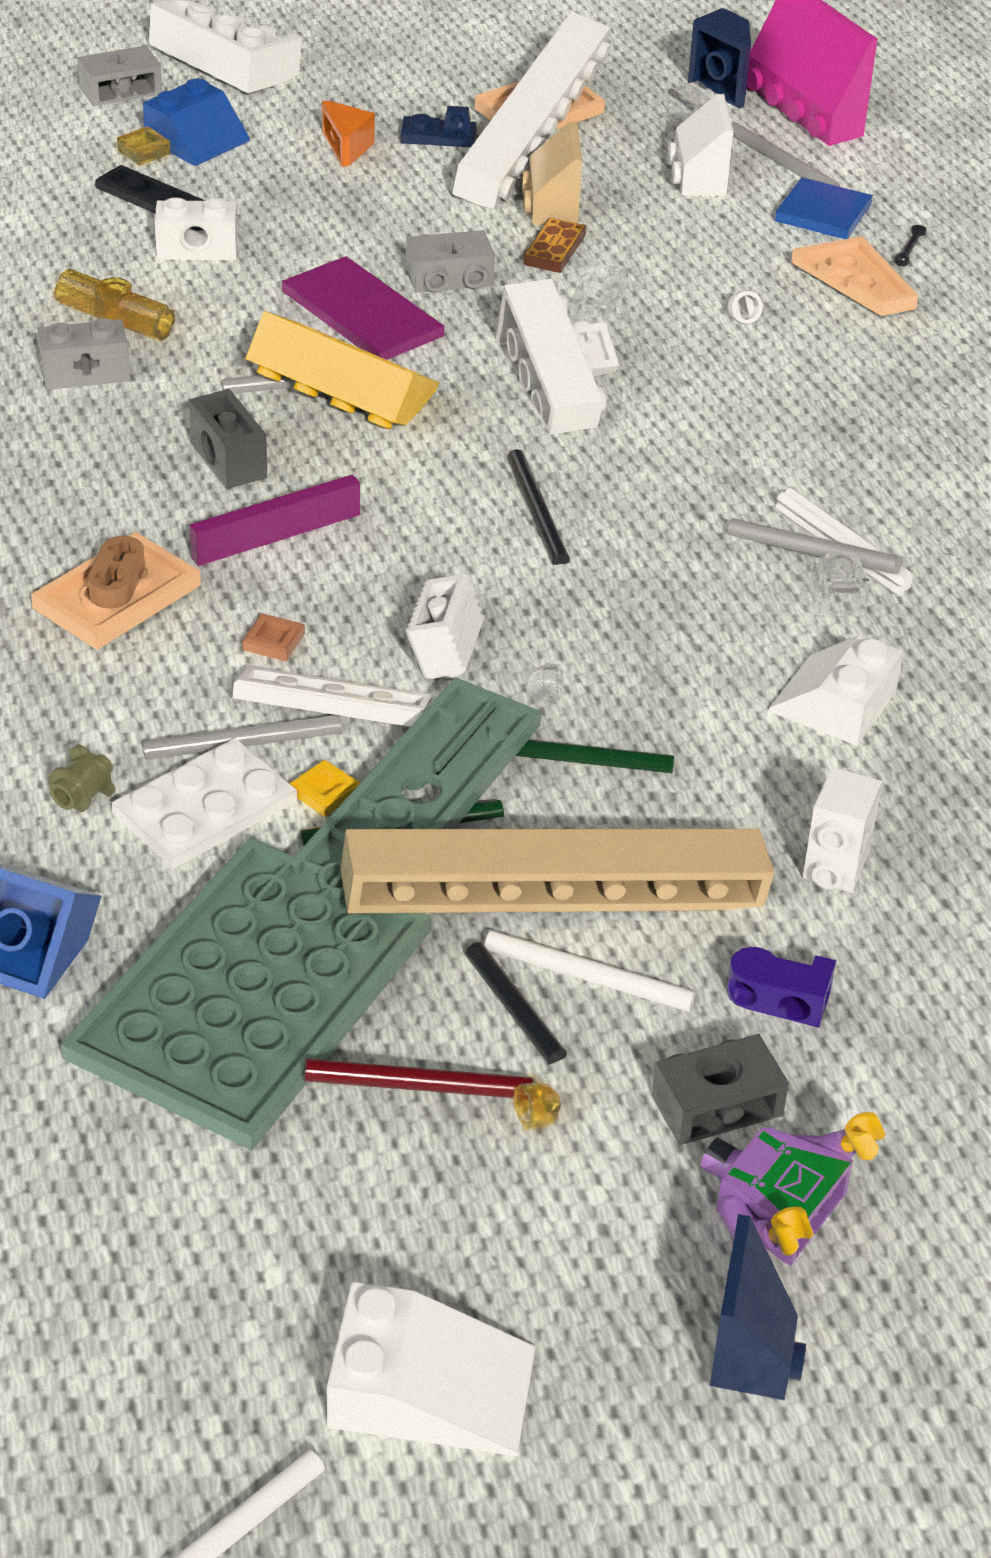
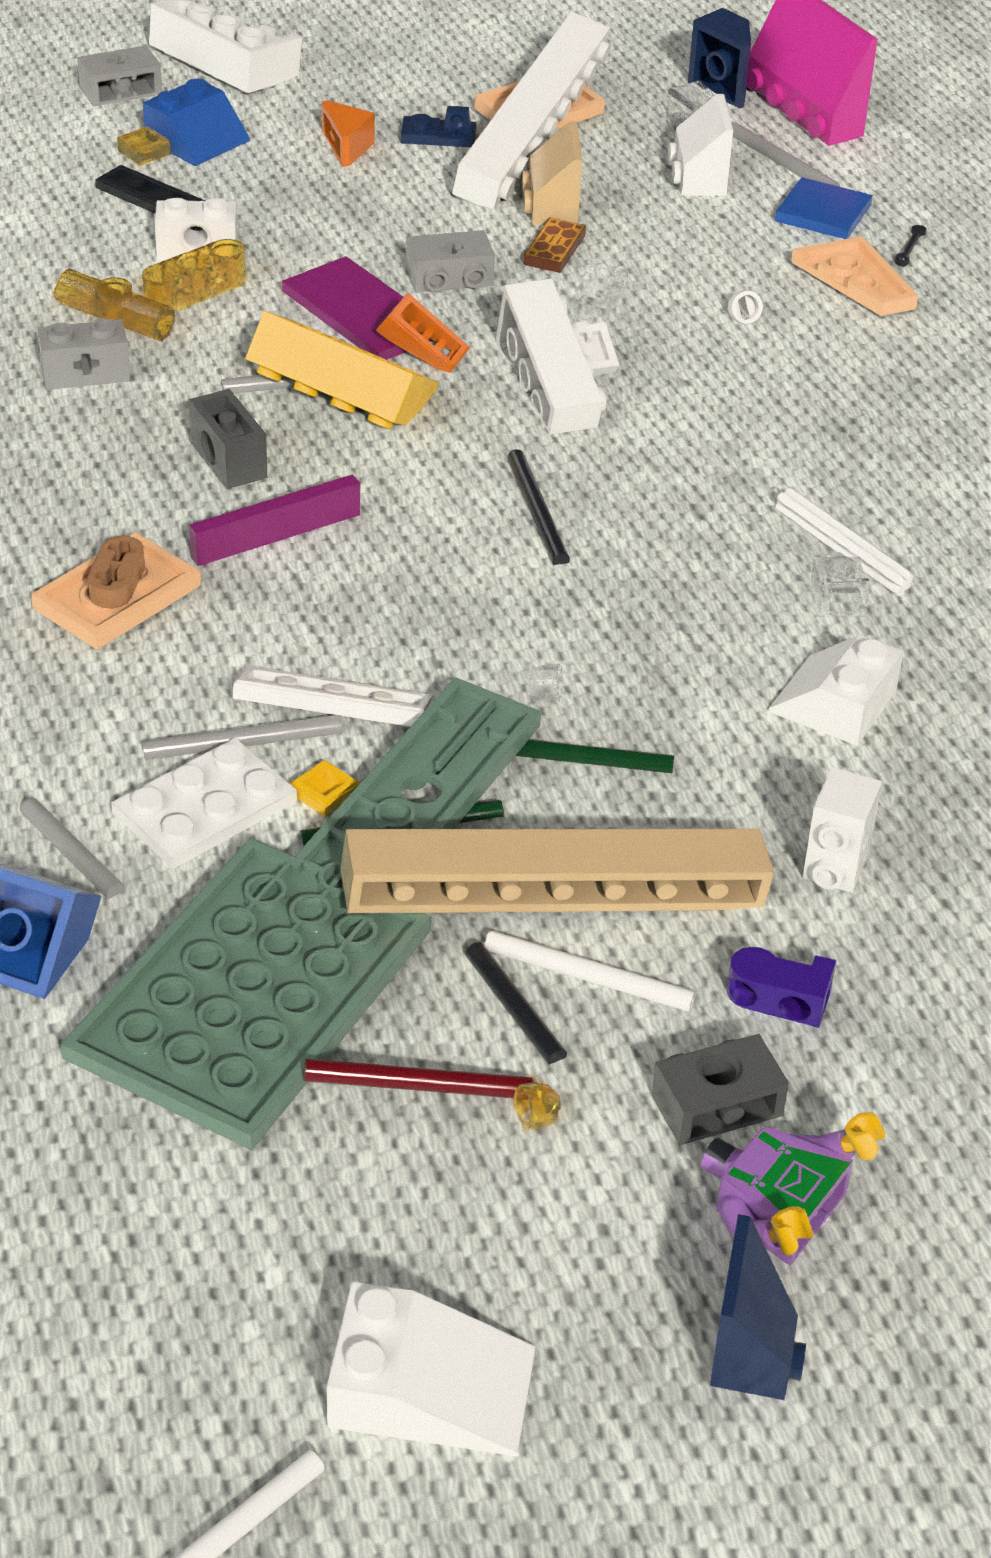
olive brick [49,744,115,812] -> none
nougat tile [242,613,305,662] -> none
white brick [406,574,485,679] -> none
light grey bar [728,518,902,574] -> none
none -> light grey bar [20,798,124,899]
none -> clear yellow beam [142,239,247,315]
none -> orange slope [376,293,470,373]

